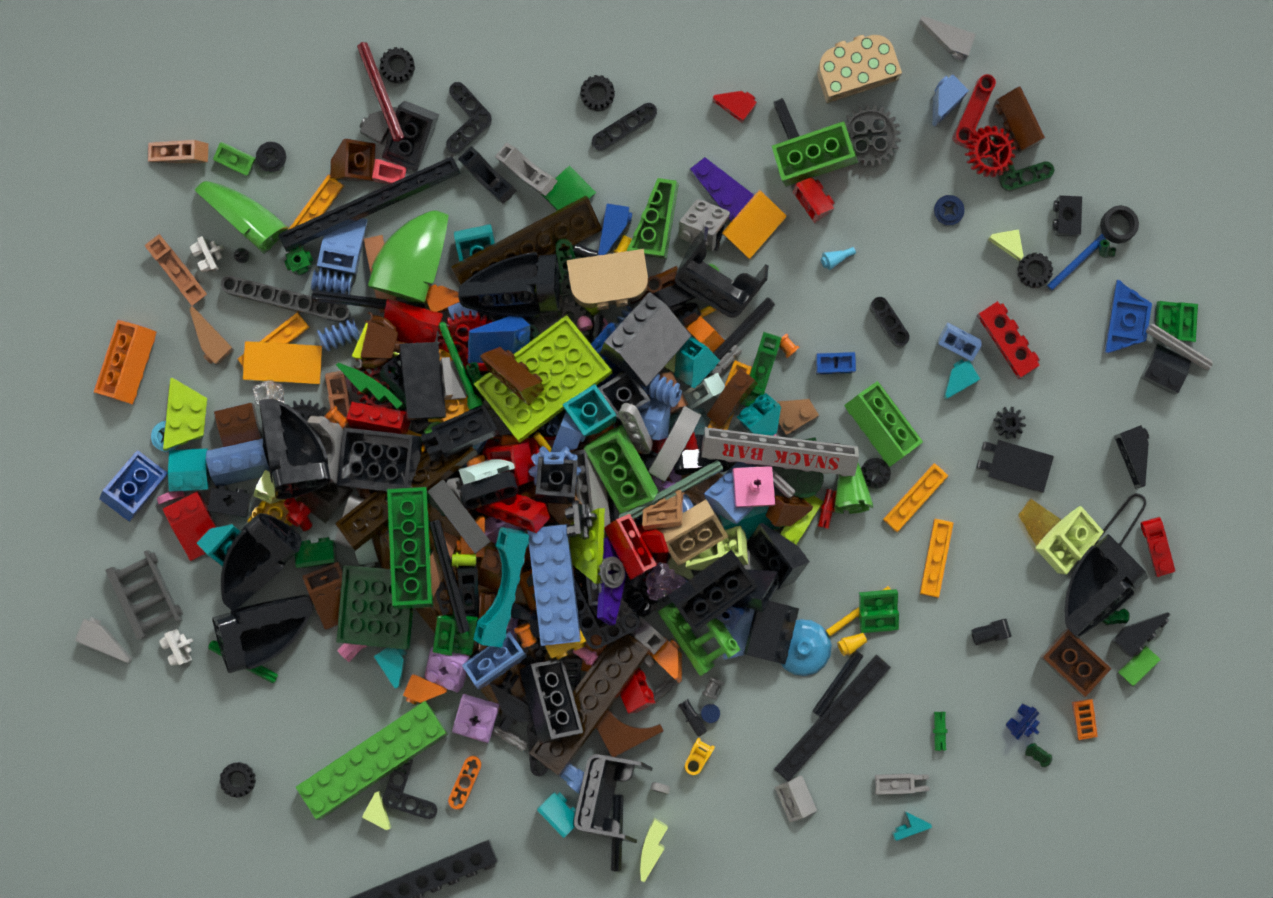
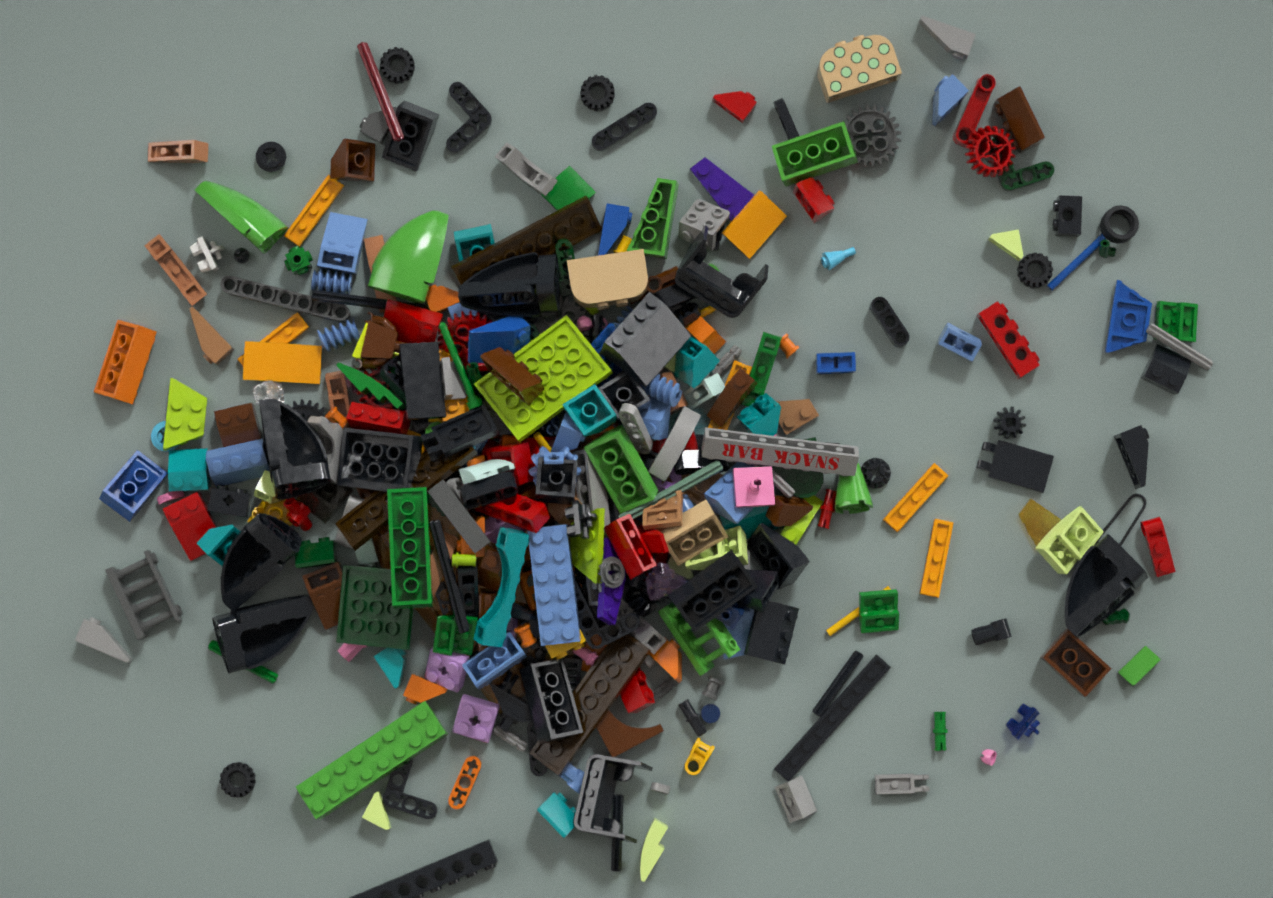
white hips [159,629,194,666] -> none
bright green plate [213,142,256,176] -> none
black plate [278,156,461,252] -> none
coral slope [372,159,406,184] -> none
black arch [458,146,517,204] -> none
black pin [573,243,597,258] -> none
black axle [713,297,775,360] -> none
dark azure hat [781,619,832,676] -> none
yellow cone [837,633,867,656] -> none
bright green slope [844,381,923,467] -> none
teal slope [892,811,932,841] -> none
dark blue gear [934,195,965,225] -> none
teal slope [943,359,980,400] -> none
dark green piece [1025,743,1052,767] -> none
orange slope [1072,699,1098,740] -> none
black slope [1112,612,1170,657] -> none
none -> bright pink hinge [980,749,997,766]

